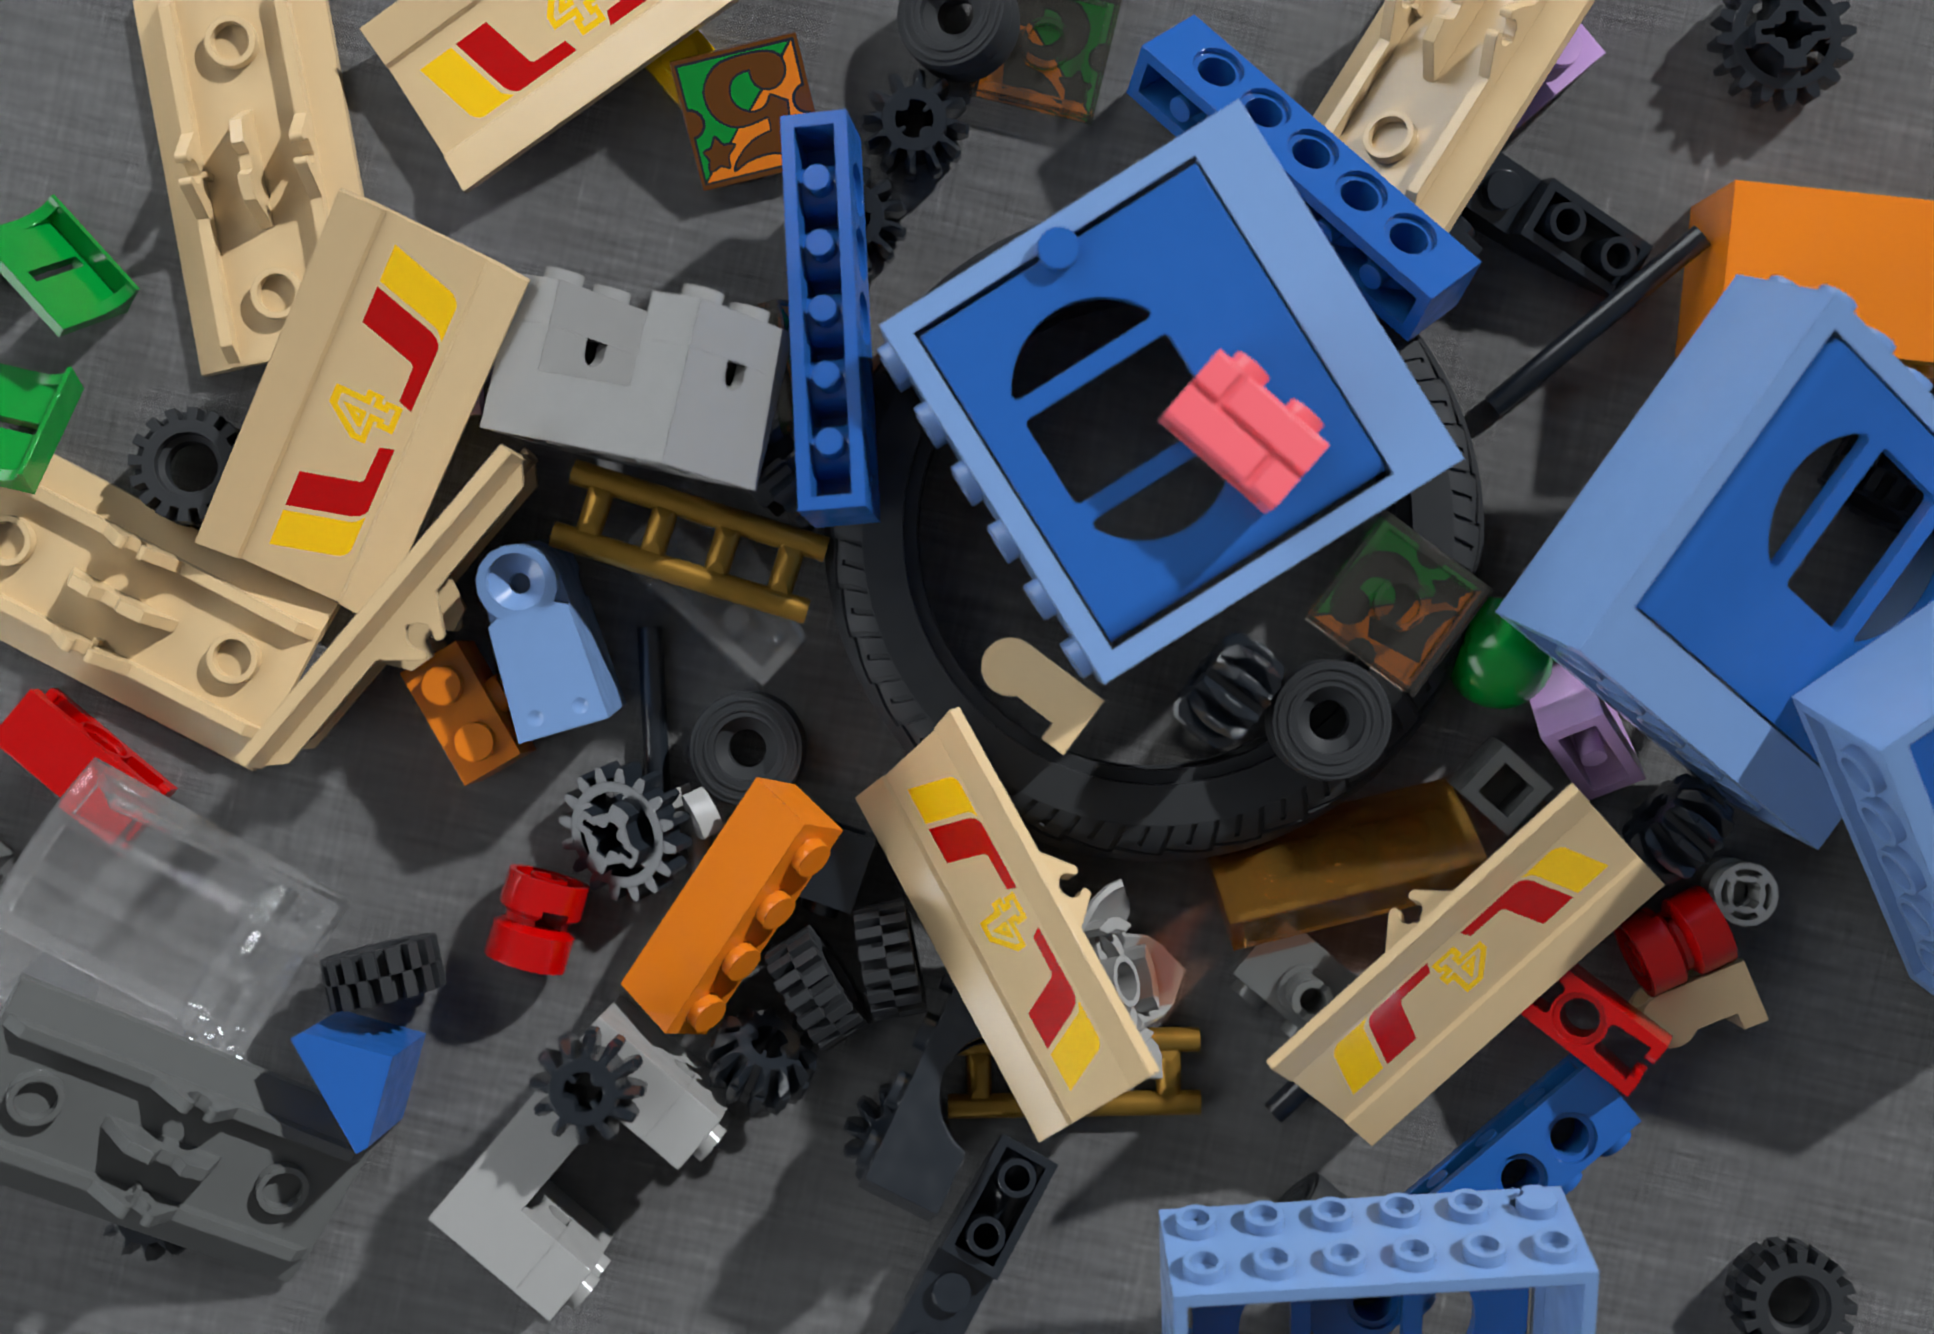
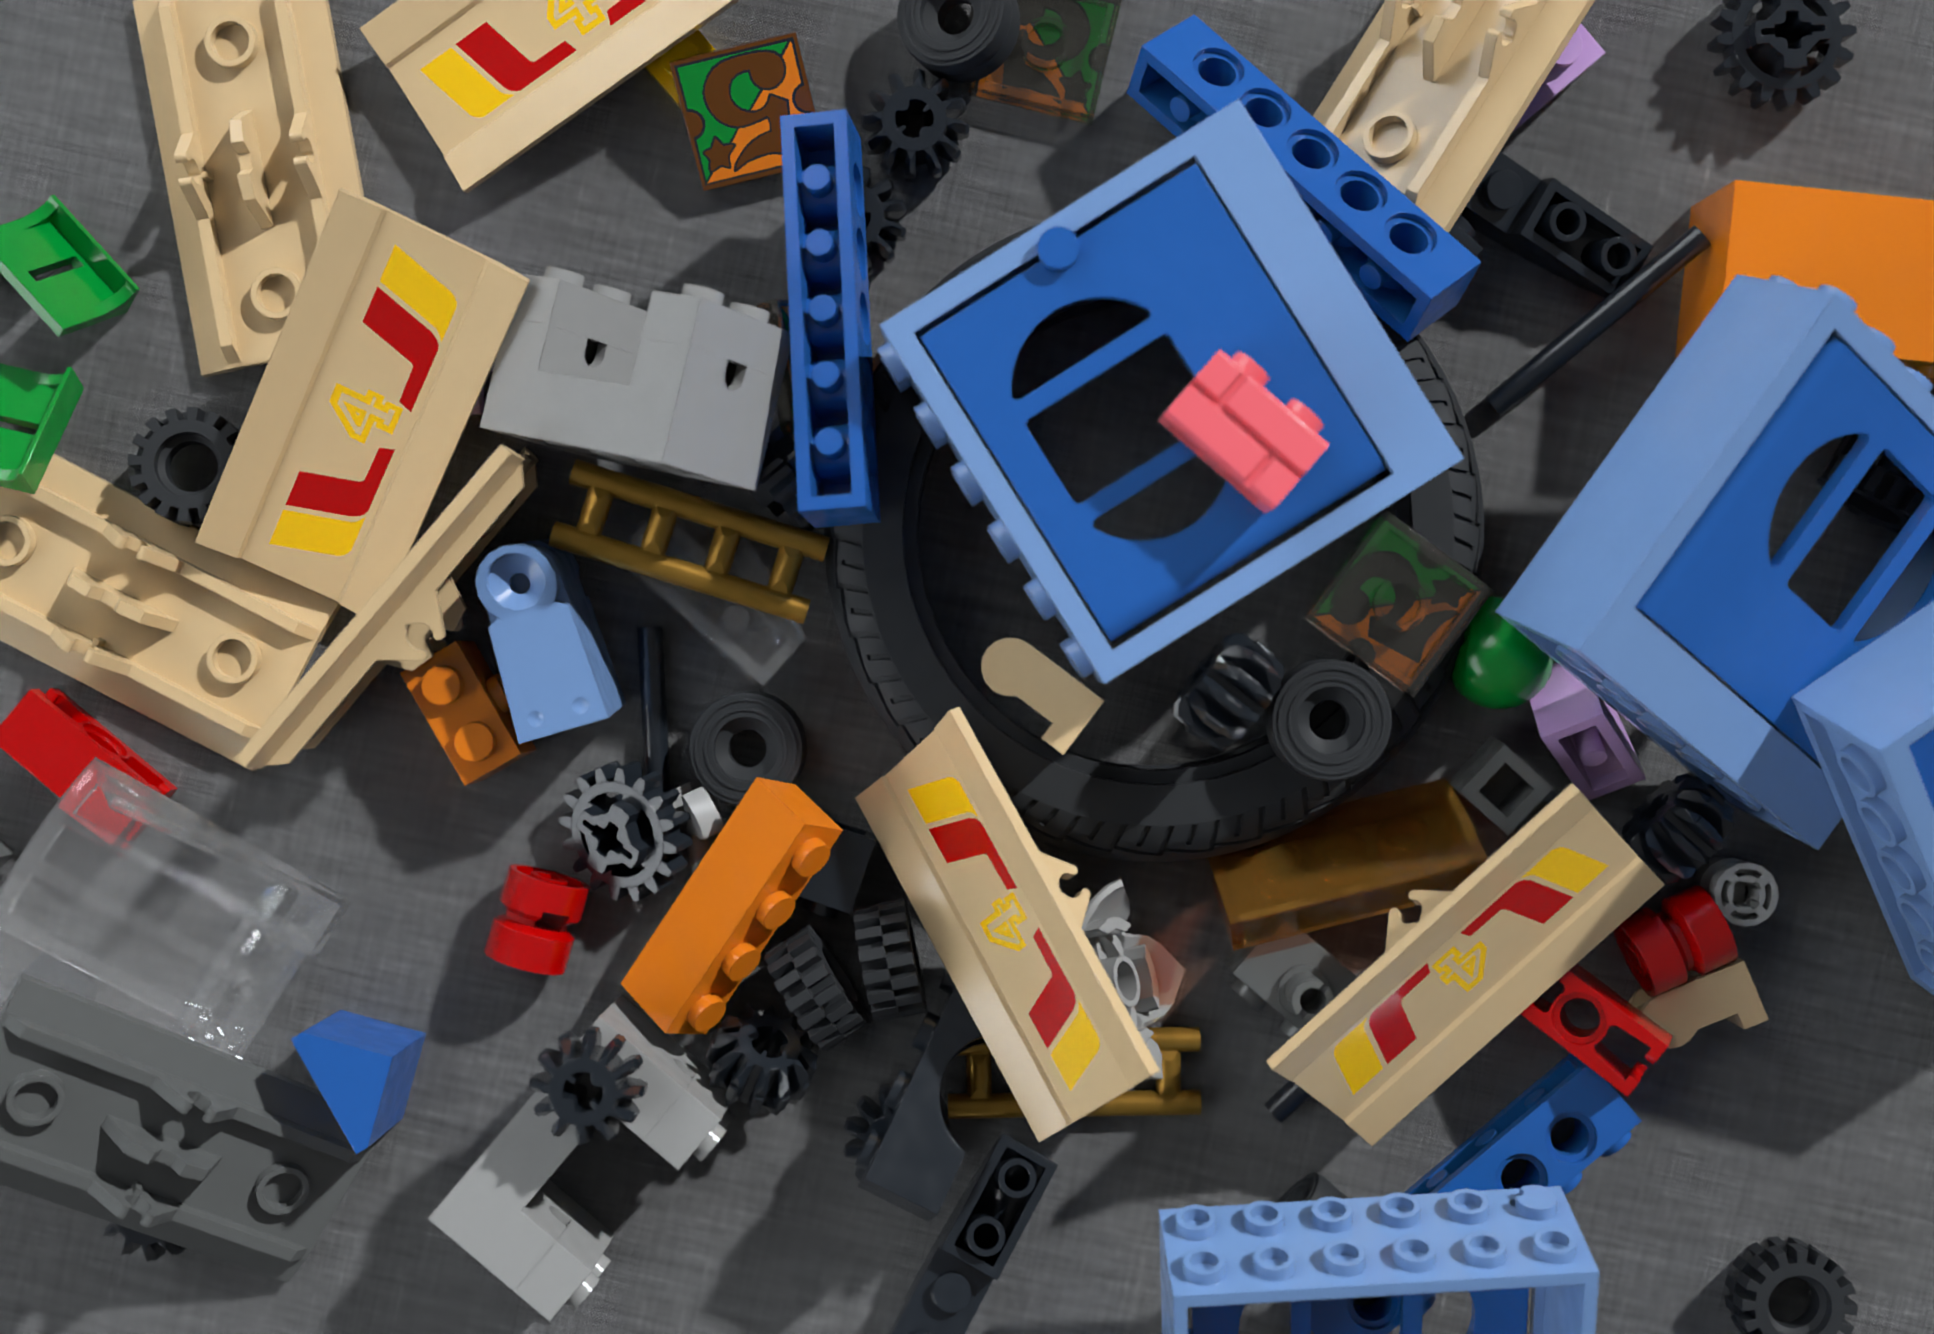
black tyre [319,932,447,1013] -> none

